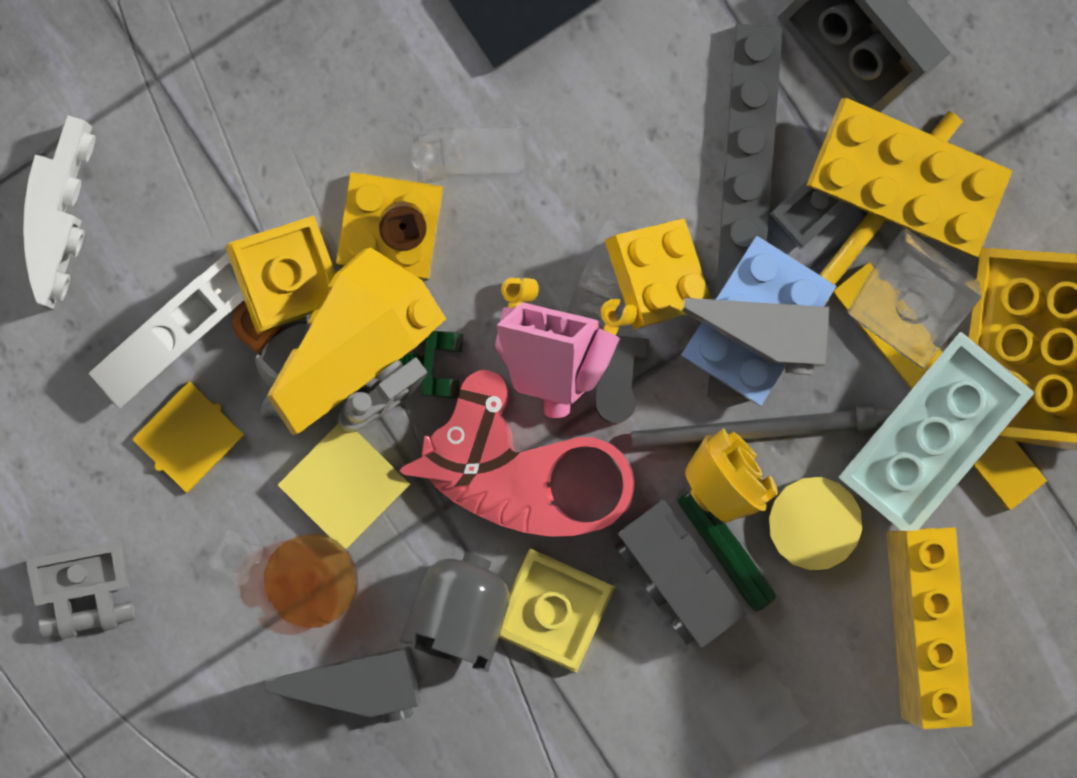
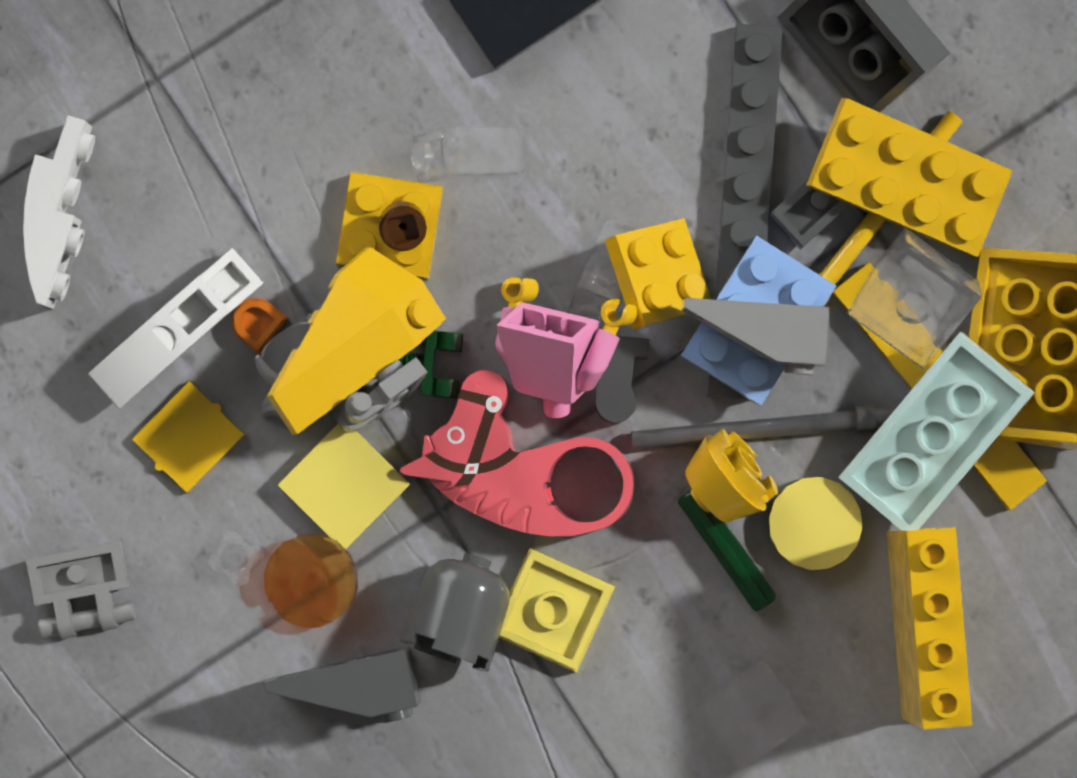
yellow tile [225,215,336,334] -> none
dark grey wedge [614,499,747,648] -> none

